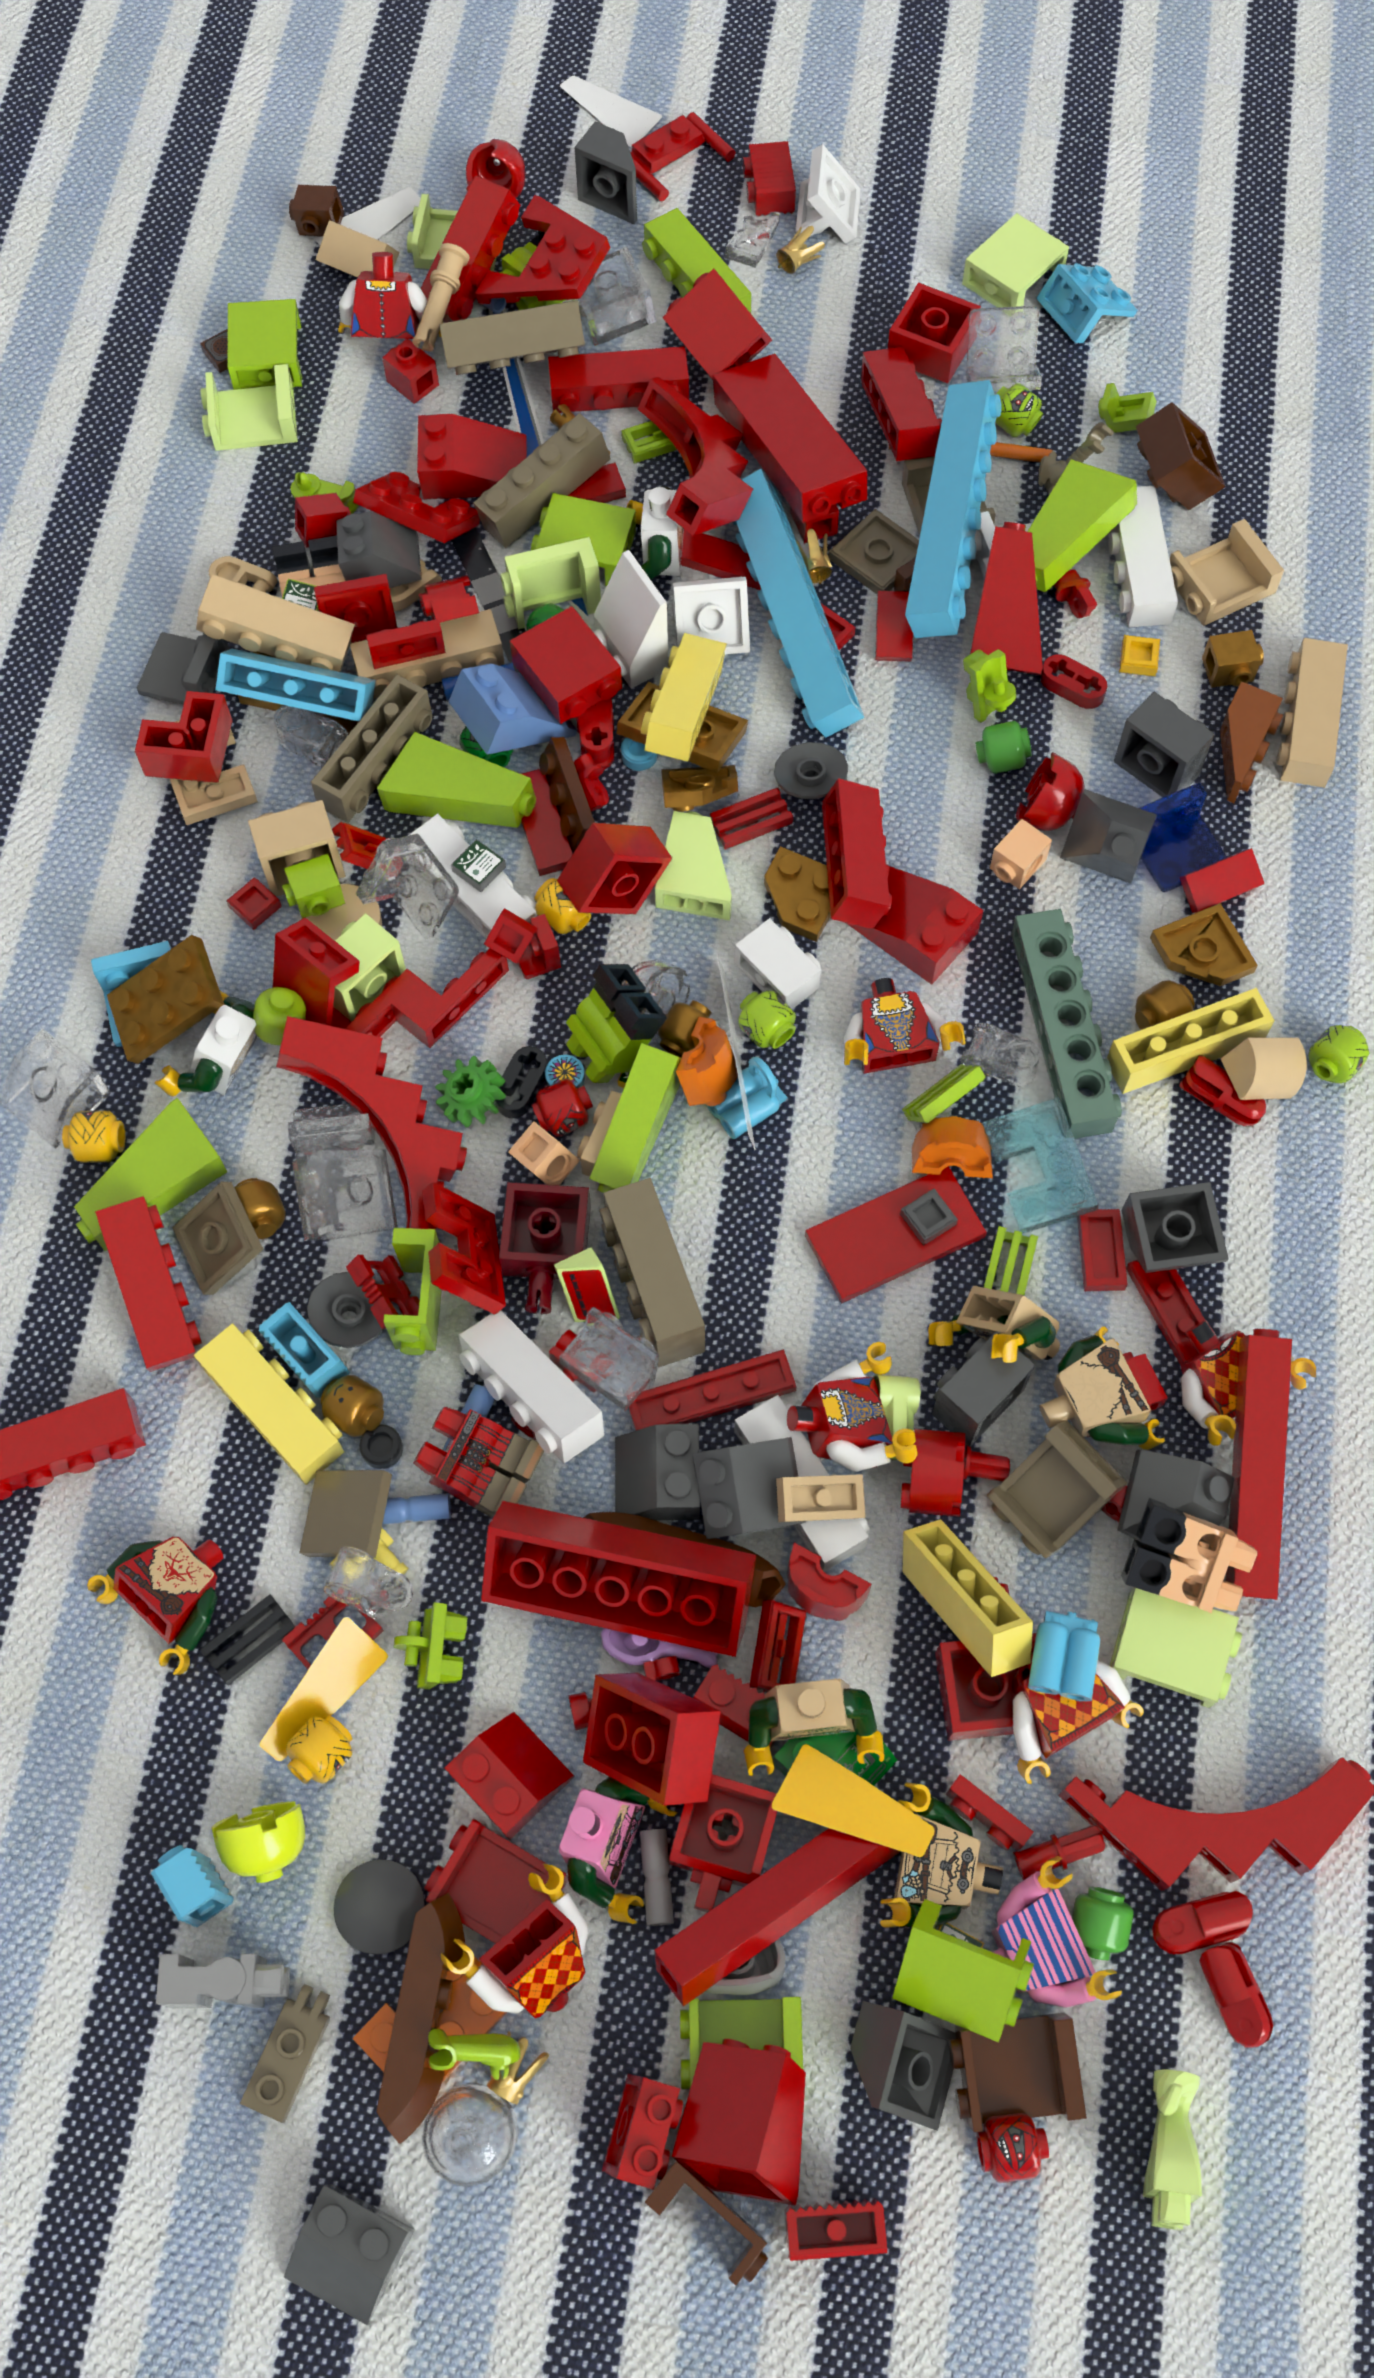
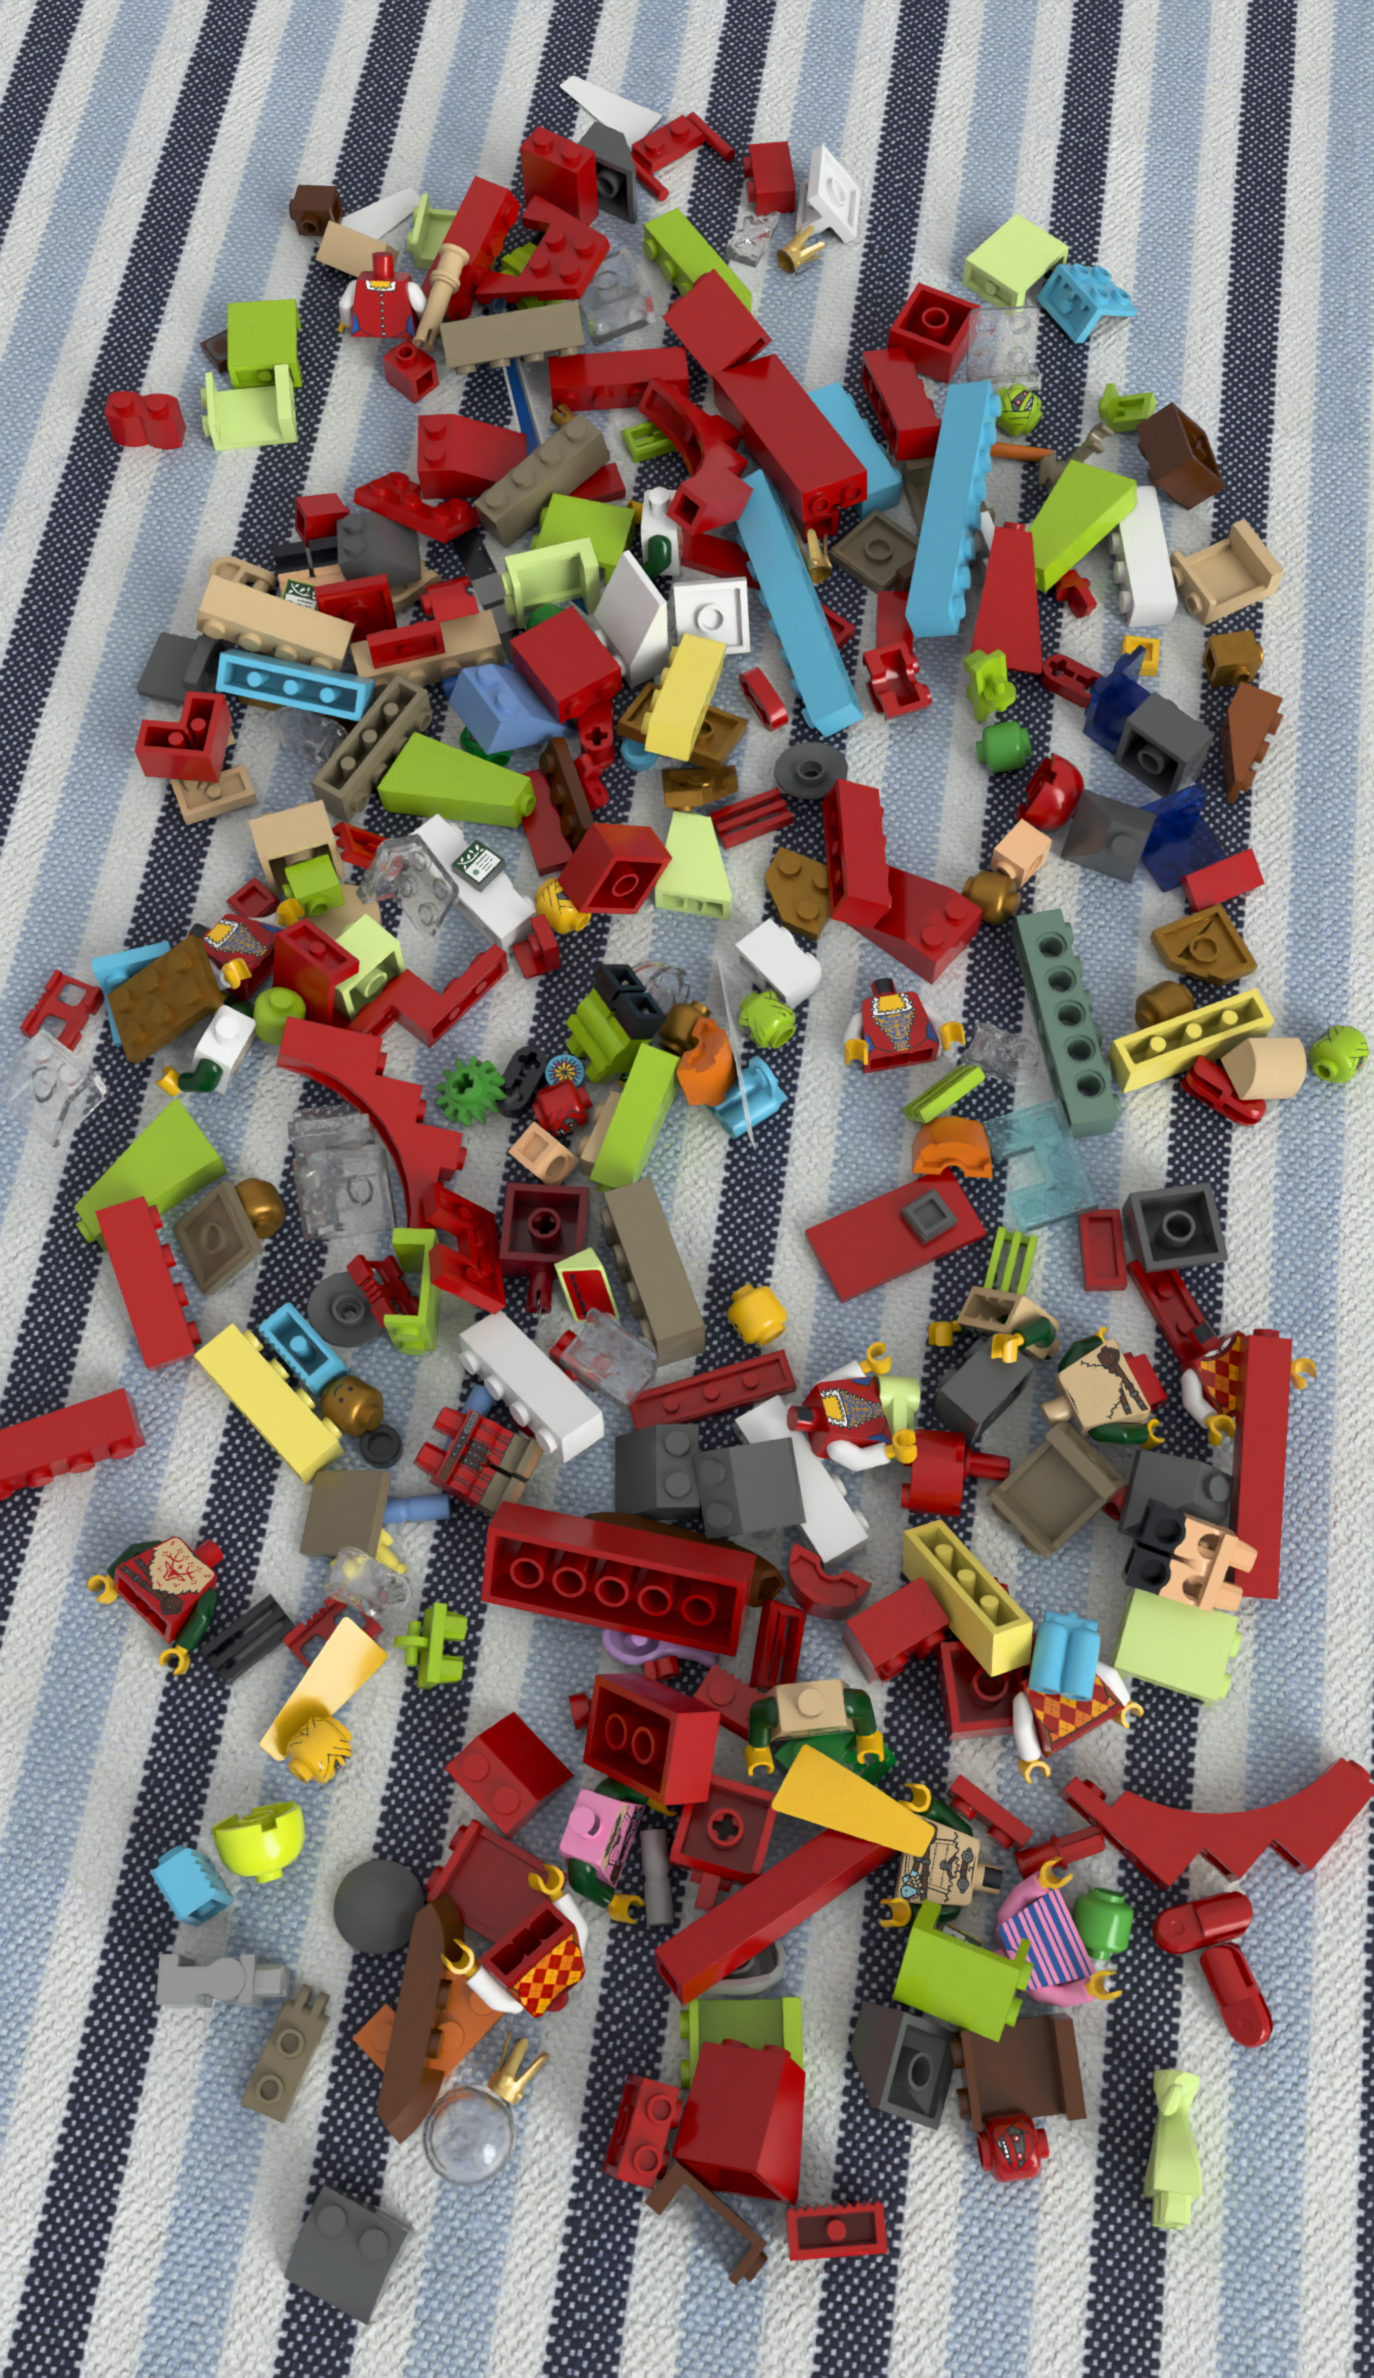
yellow head [62,1111,126,1163] -> none
lime piece [290,472,359,514] -> none
lime piece [428,2029,520,2080] -> none
red piece [466,139,526,198] -> none
red plate [484,908,538,964] -> none
tan plate [776,1474,866,1522] -> none
tan brick [1276,638,1348,788] -> none
none -> red piece [20,969,105,1055]
none -> red brick [104,391,186,450]
none -> torso [188,898,305,1001]
none -> red brick [520,126,599,226]
none -> yellow head [727,1284,788,1347]
none -> red beam [739,667,788,732]
none -> medium azure brick [807,381,903,520]
none -> red brick [842,1576,951,1684]
none -> red cylinder [862,640,932,721]
none -> pearl gold head [962,871,1021,925]
none -> clear blue bracket [1083,645,1151,756]

